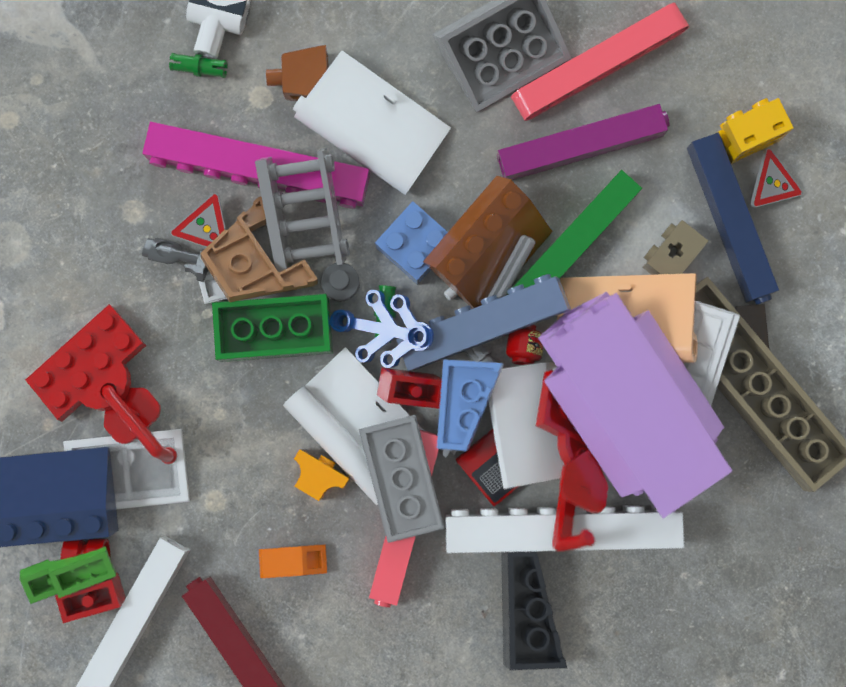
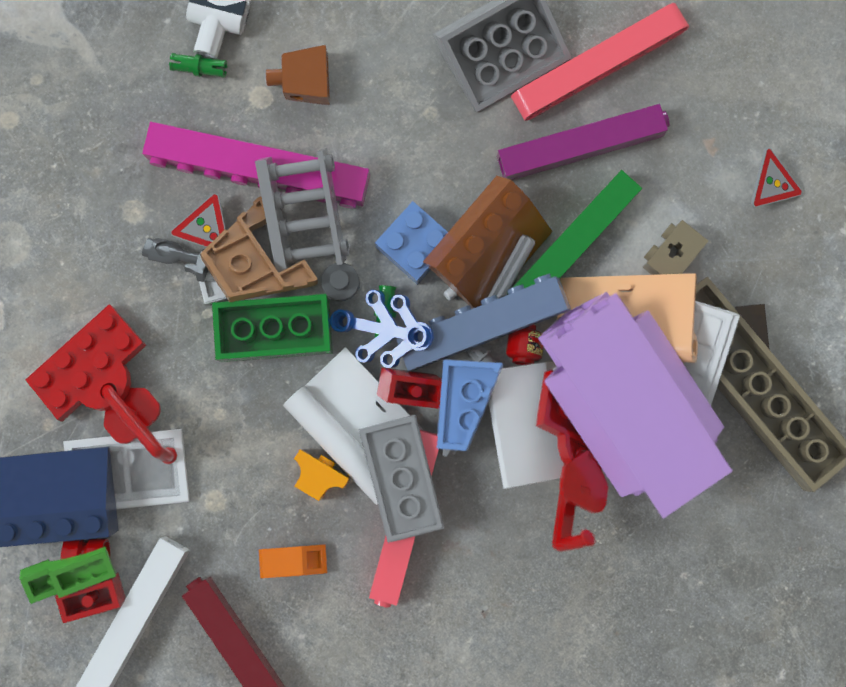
white door [292,51,451,195] -> none
white brick [445,505,684,553] -> none
slope [455,429,519,507] -> none
black wedge [501,551,567,670] -> none
dark blue brick [687,132,779,305] -> none
yellow piece [717,98,794,164] -> none

